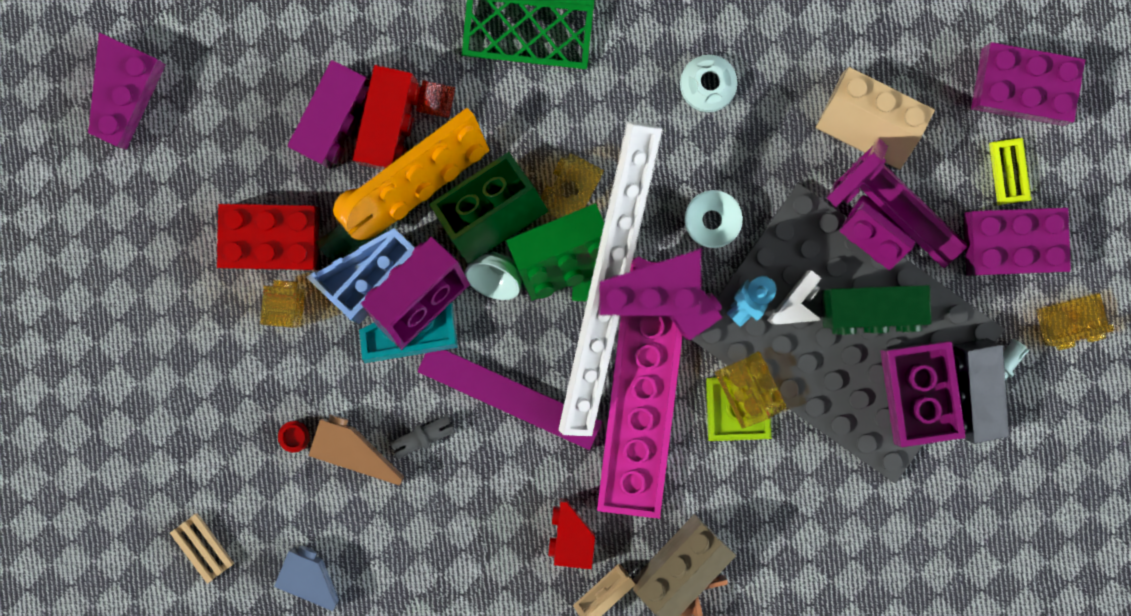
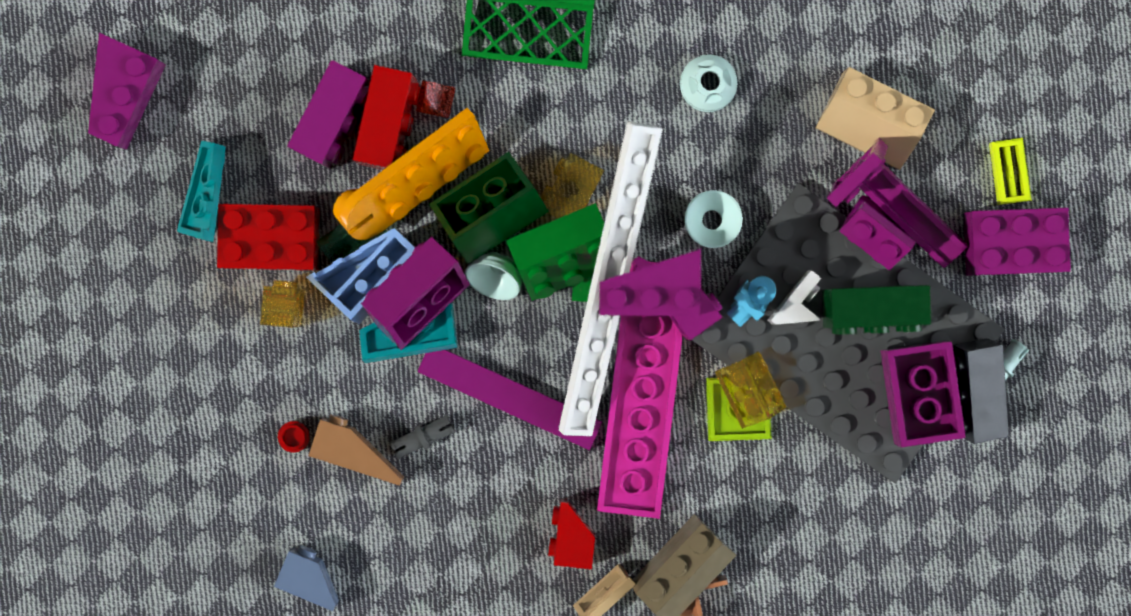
tan tile [170,513,235,584] -> none
magenta brick [971,42,1086,126] -> none
clear yellow bracket [1036,293,1115,351] -> none
none -> teal wing [177,140,226,243]

